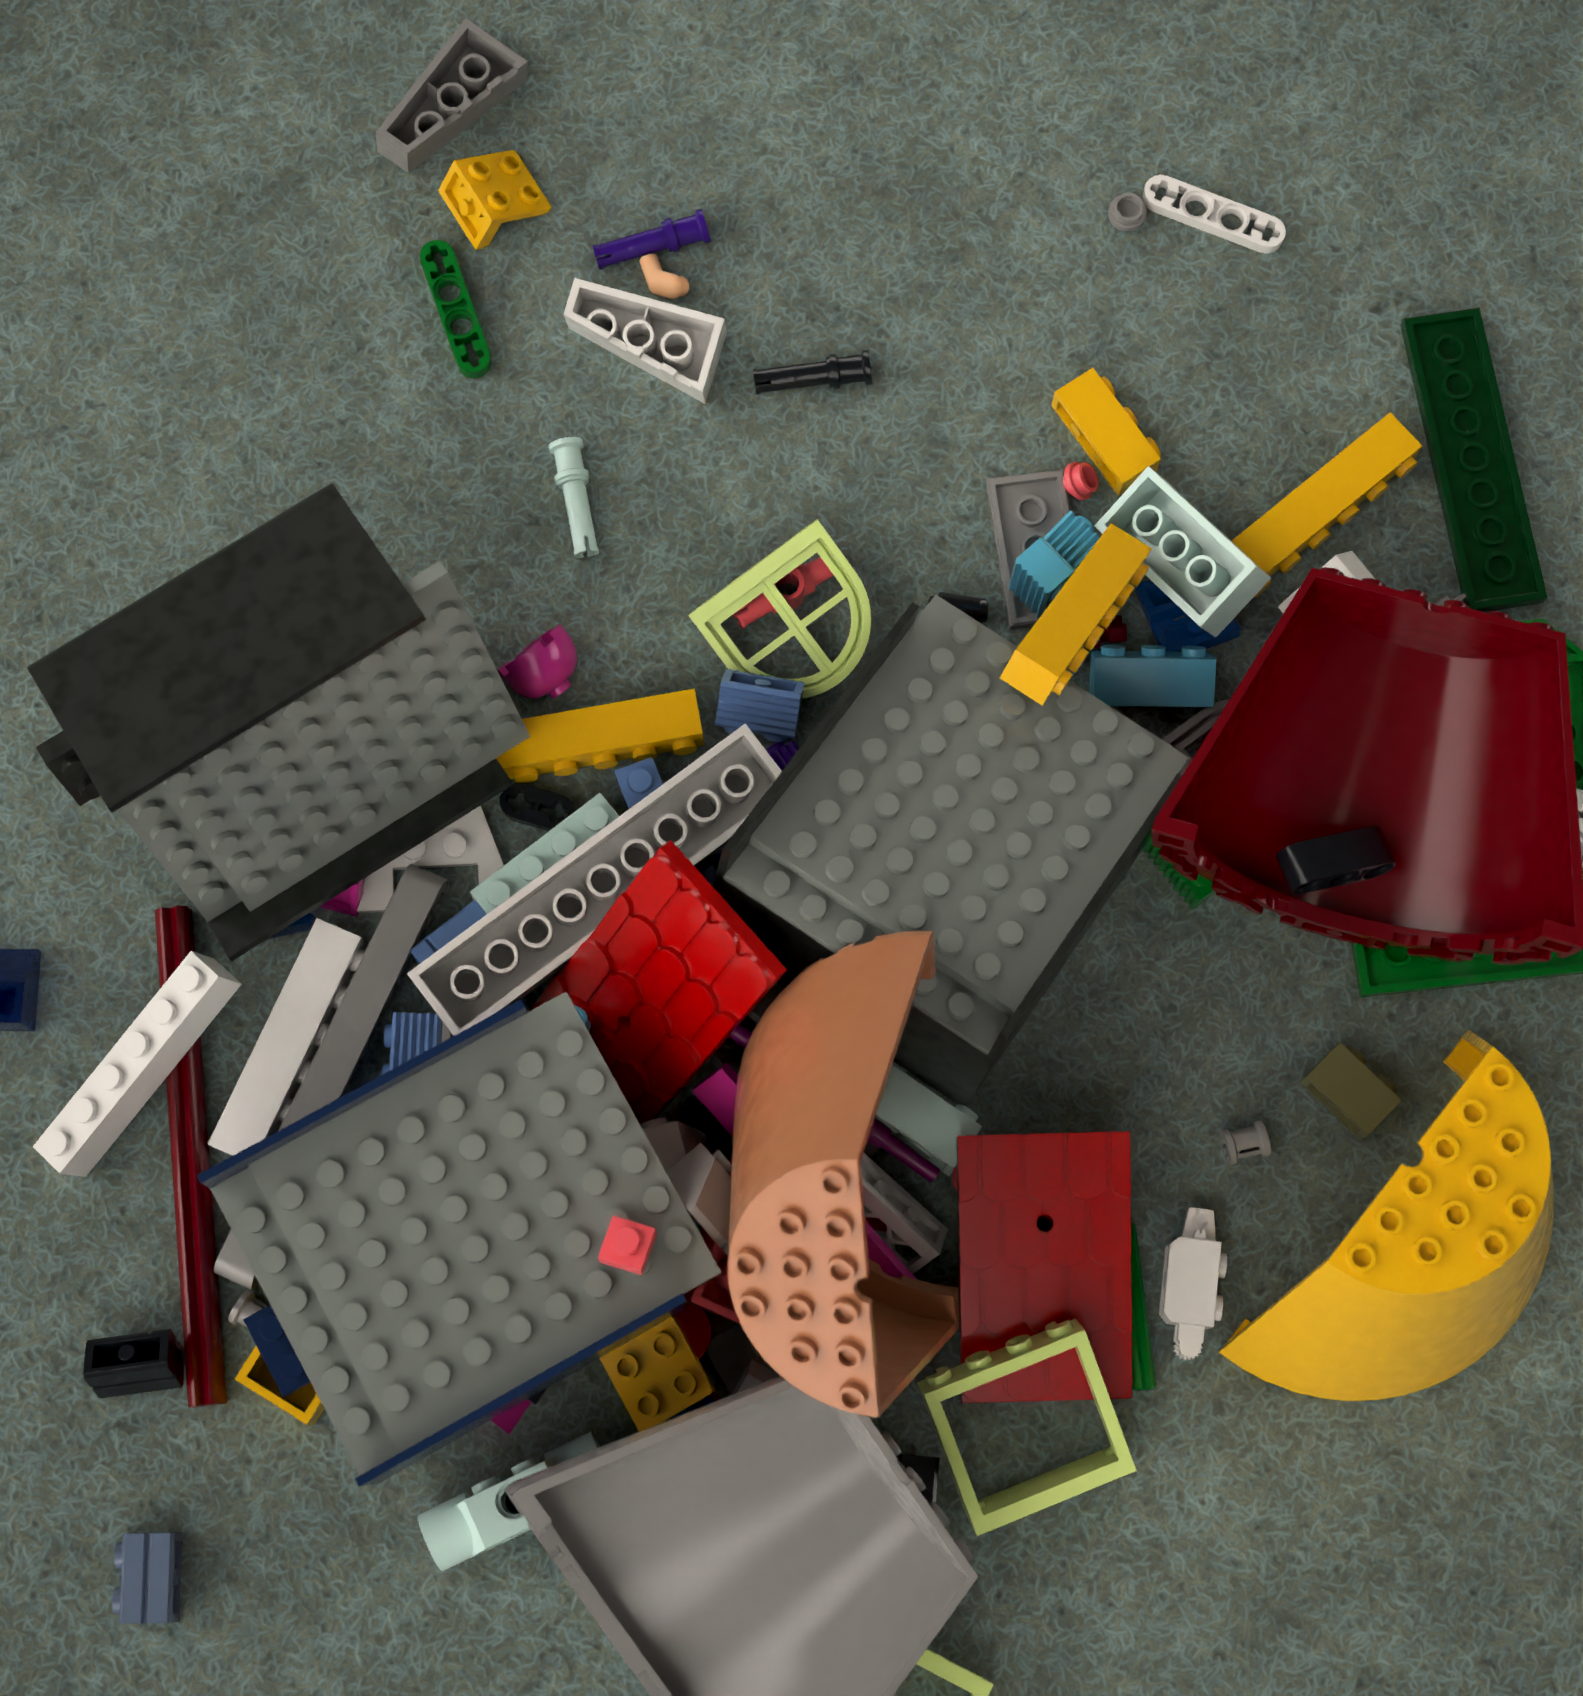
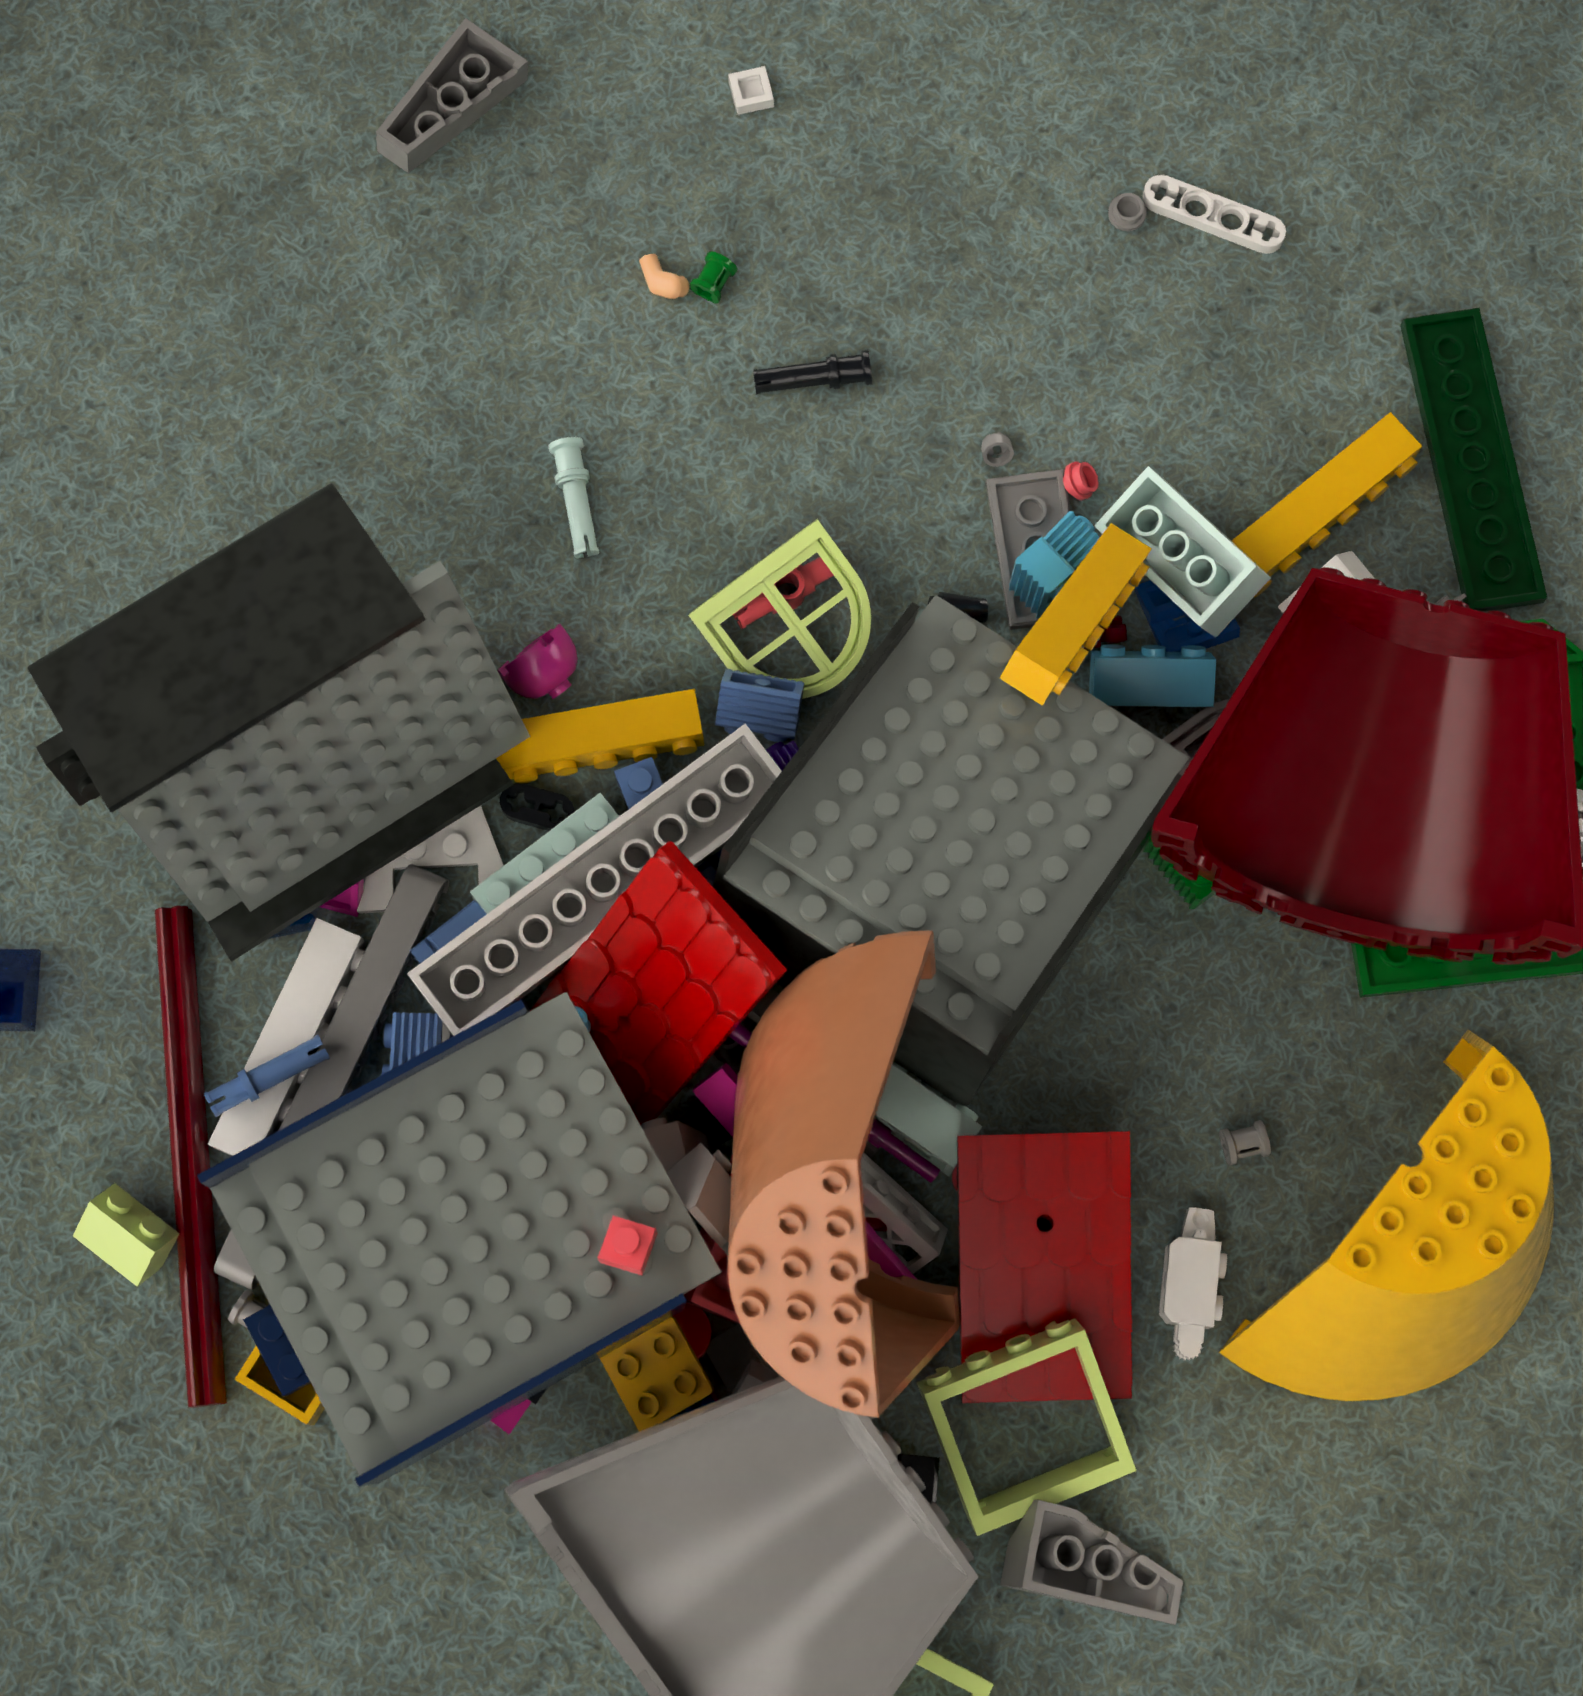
white brick [33,951,242,1177] -> none
black brick [83,1329,185,1399] -> none
sand blue brick [112,1532,182,1624] -> none
light aqua brick [417,1431,600,1572] -> none
green beam [420,240,492,379] -> none
yellow bracket [438,150,551,250] -> none
white wedge [563,278,727,404] -> none
dark purple pin [592,209,711,270] -> none
yellow brick [1051,368,1161,496] -> none
green axle [1131,1222,1156,1391] -> none
black beam [1276,826,1396,895] -> none
olive brick [1300,1042,1402,1140] -> none
none -> yellowish green brick [73,1183,180,1287]
none -> medium blue pin [204,1035,330,1117]
none -> green bush [689,251,738,304]
none -> white plate [728,66,774,115]
none -> light grey hinge [981,432,1014,467]
none -> light grey wedge [1000,1499,1183,1625]

